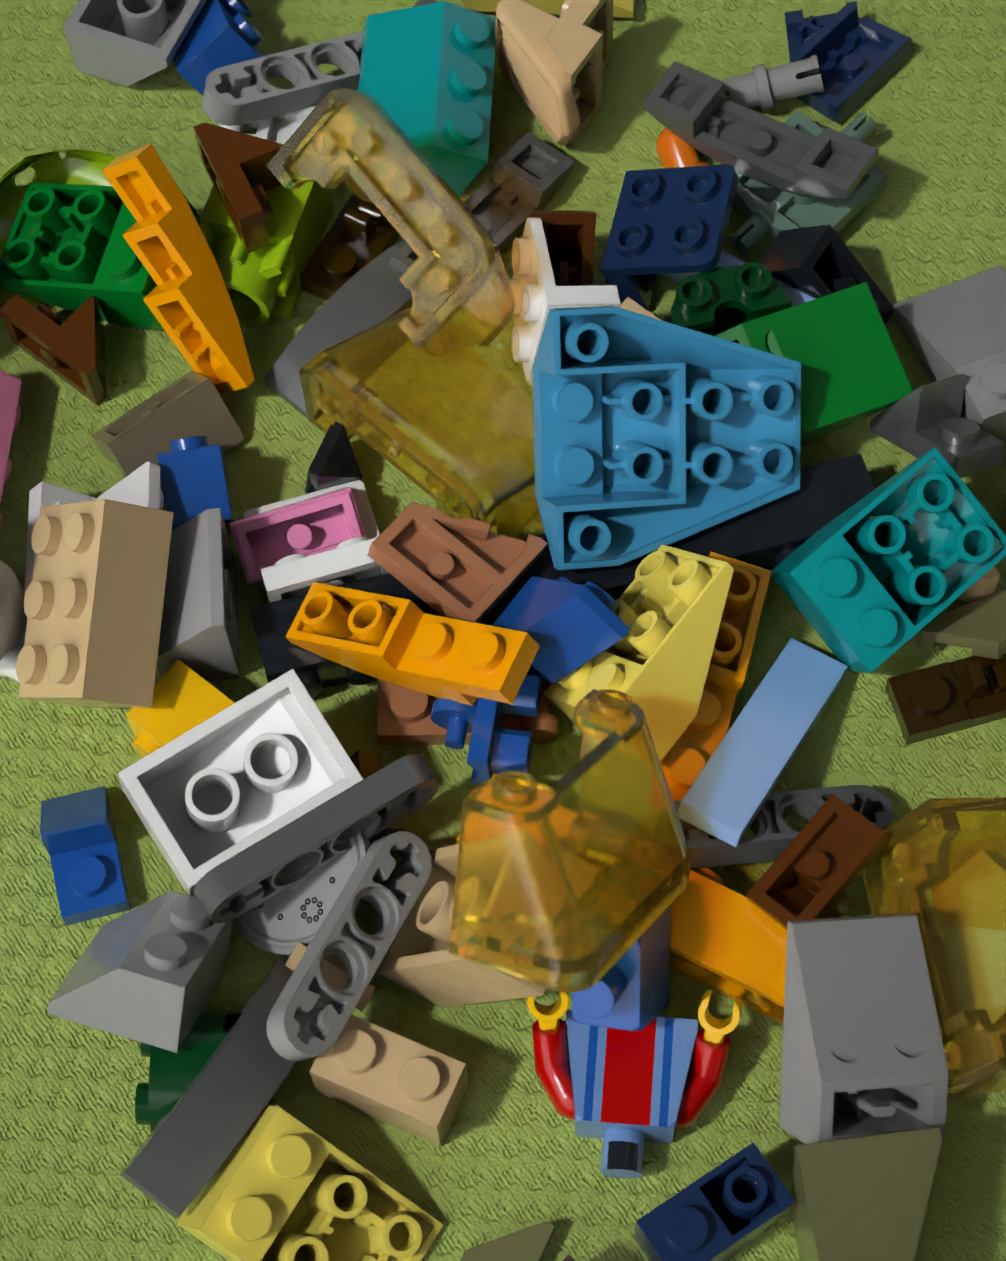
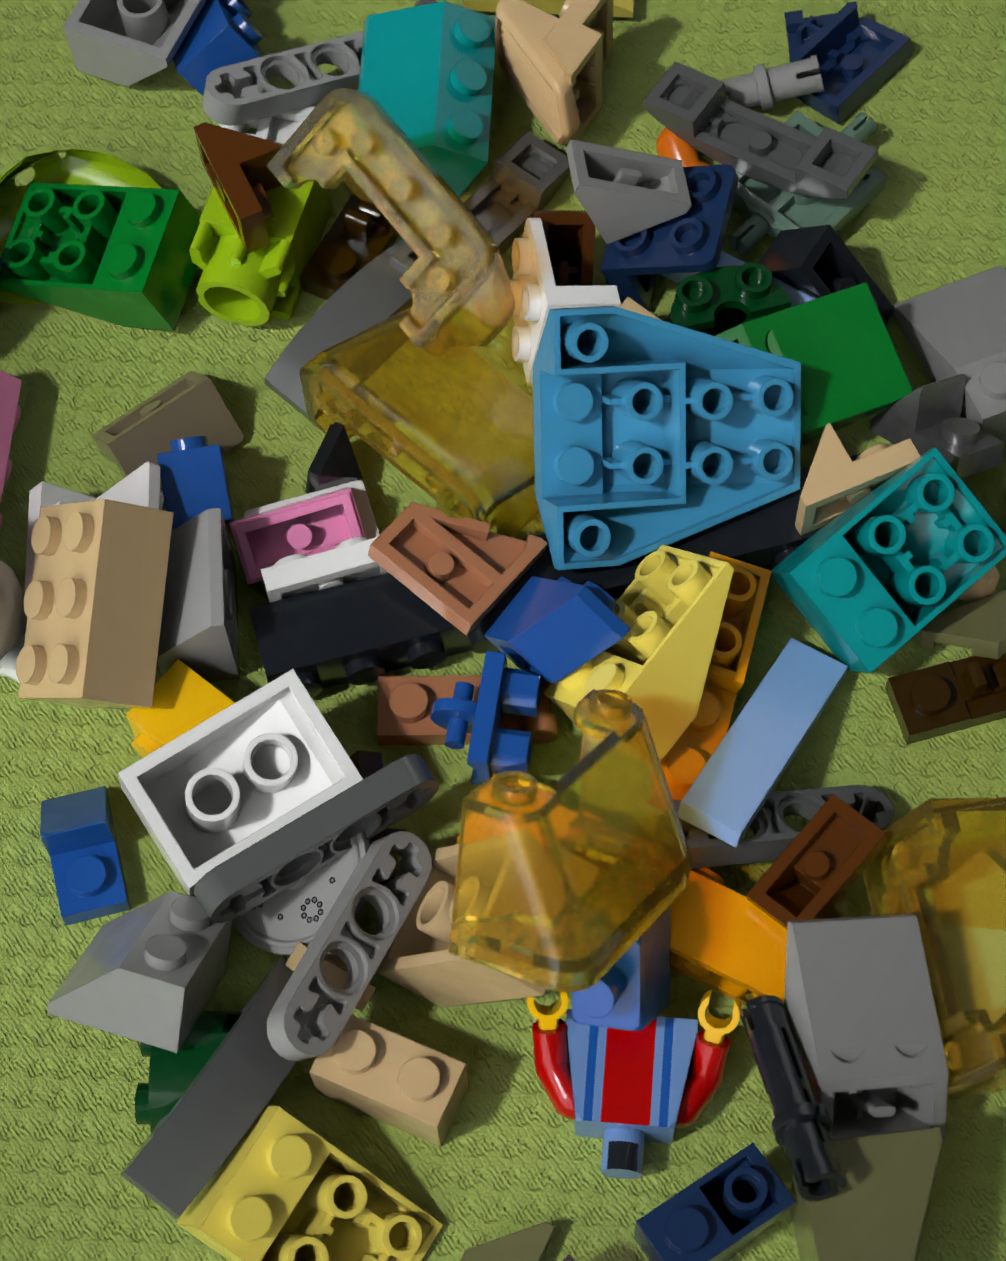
reddish brown slope [0,294,106,406] -> none
light orange slope [102,144,255,394] -> none
light orange slope [285,582,540,706] -> none
none -> light grey slope [566,139,692,244]
none -> black pin [740,995,846,1201]
none -> tan slope [795,423,920,536]

